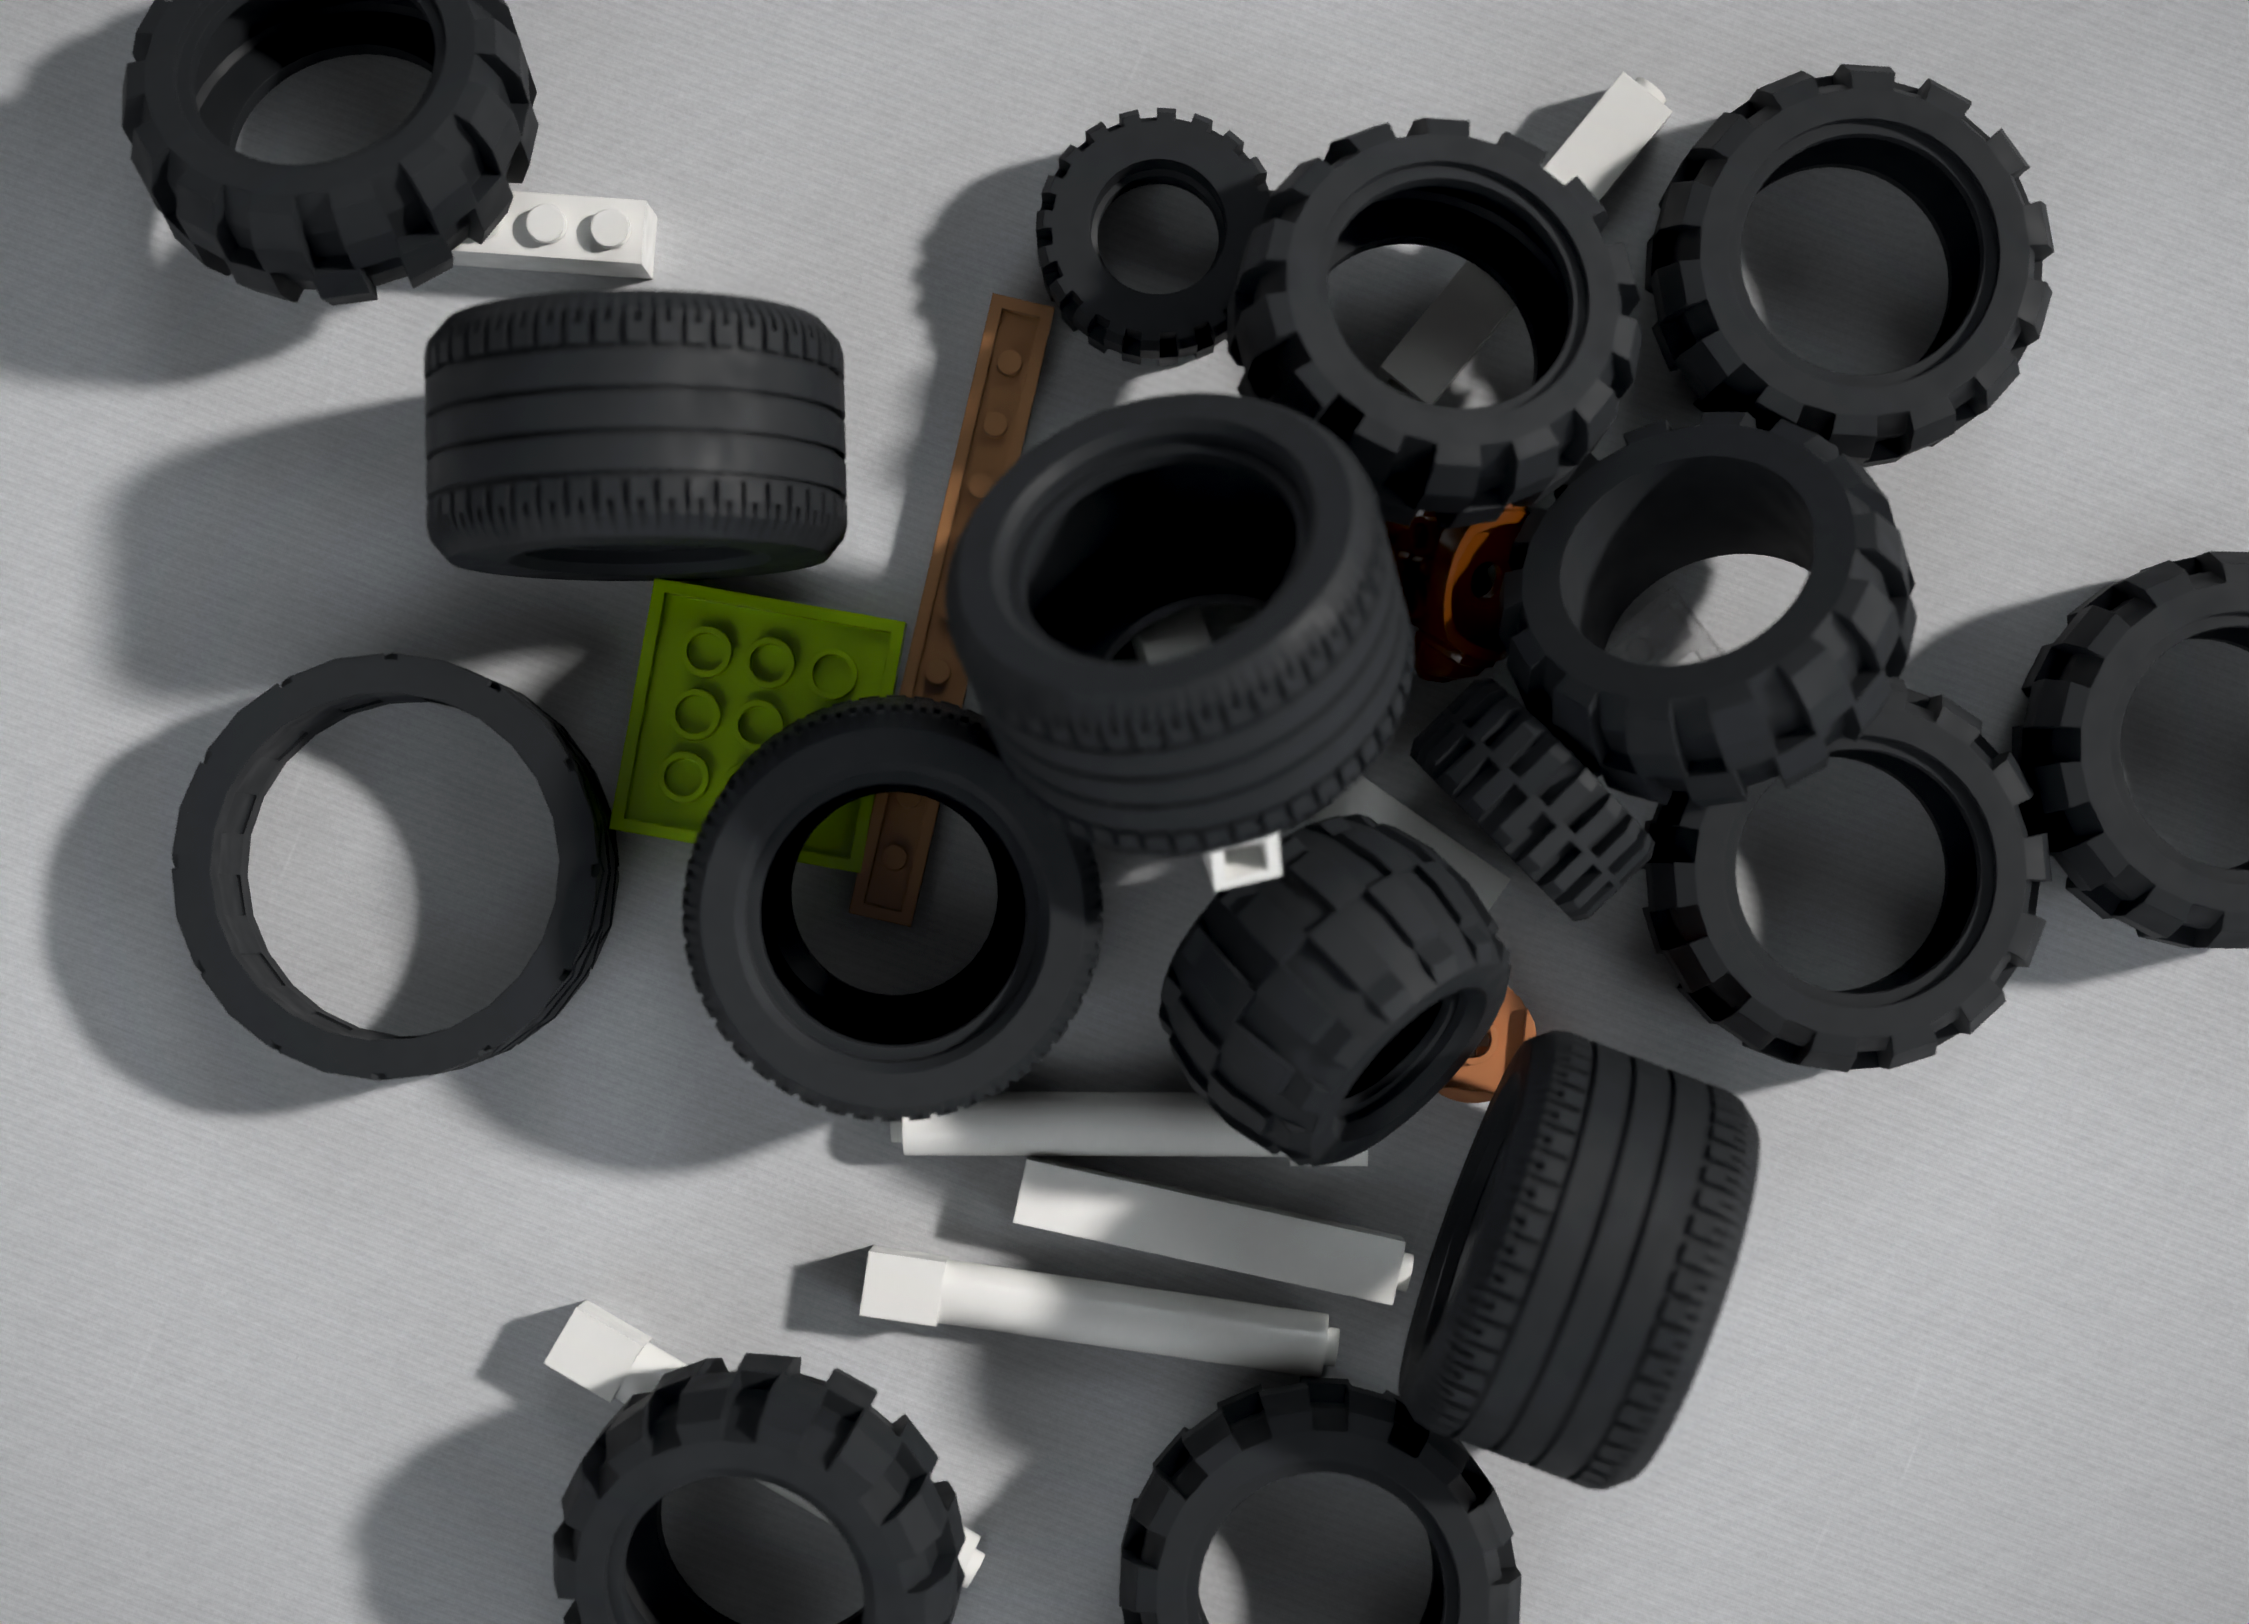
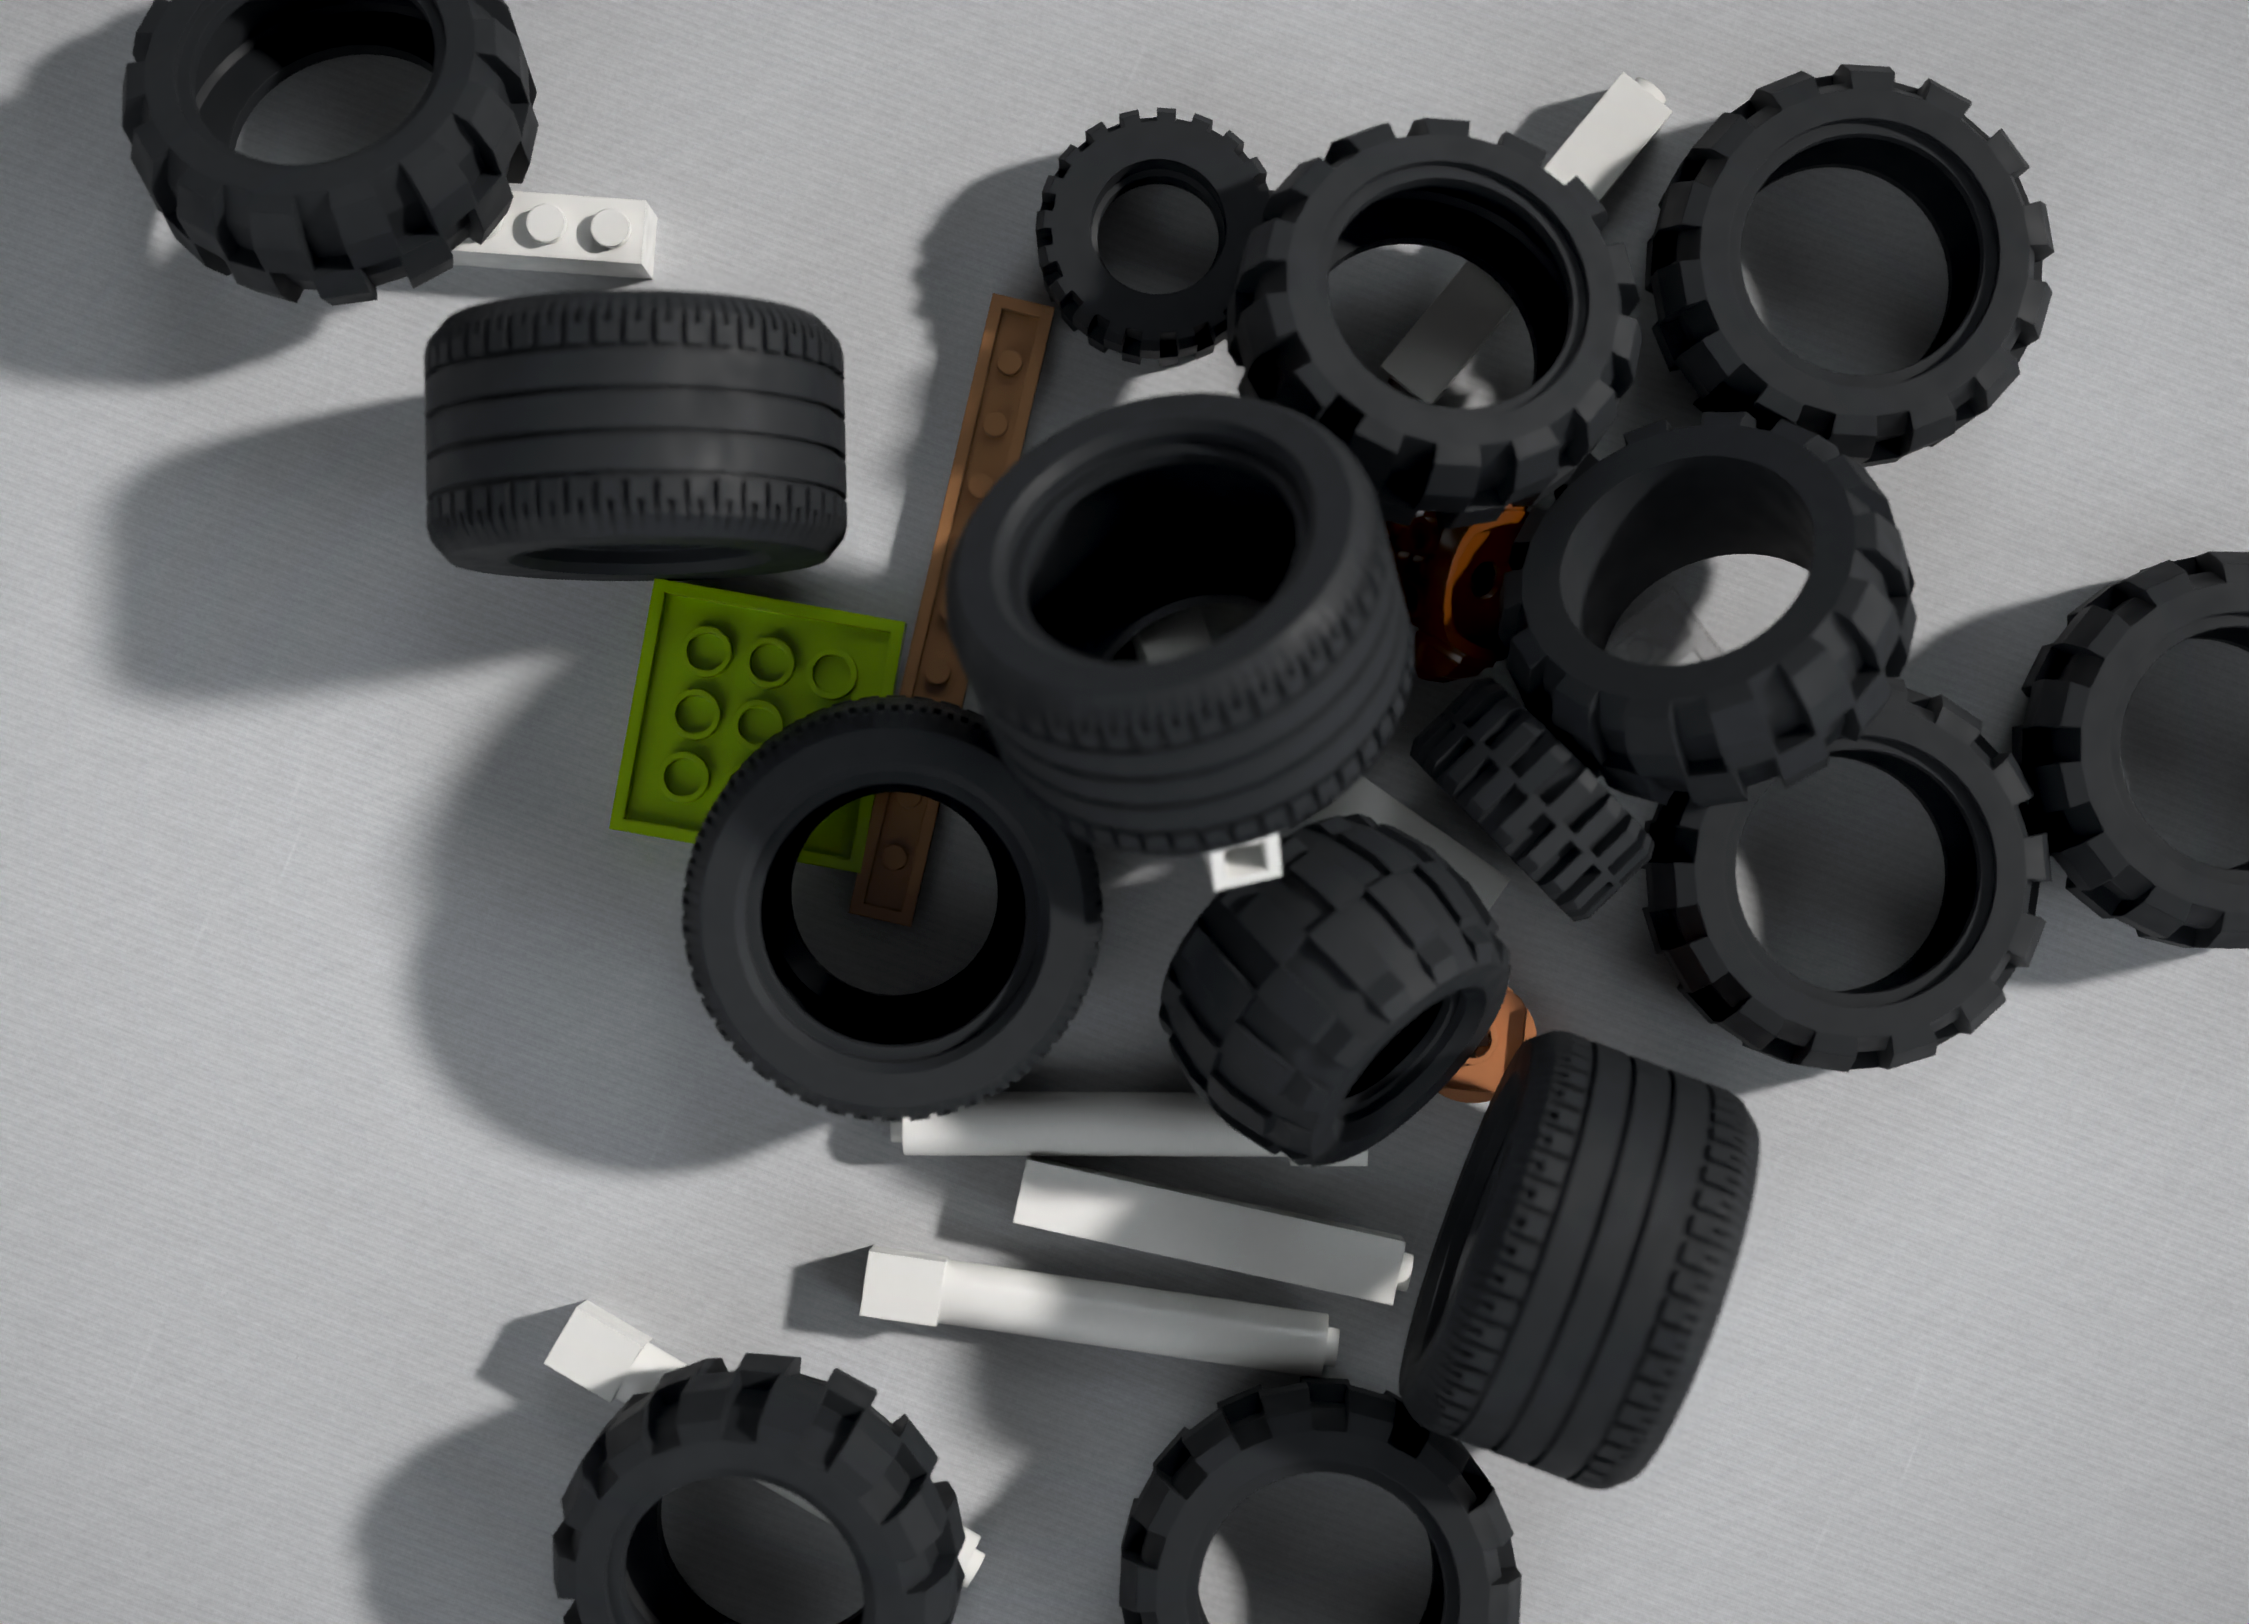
black tyre [171,653,619,1080] -> none

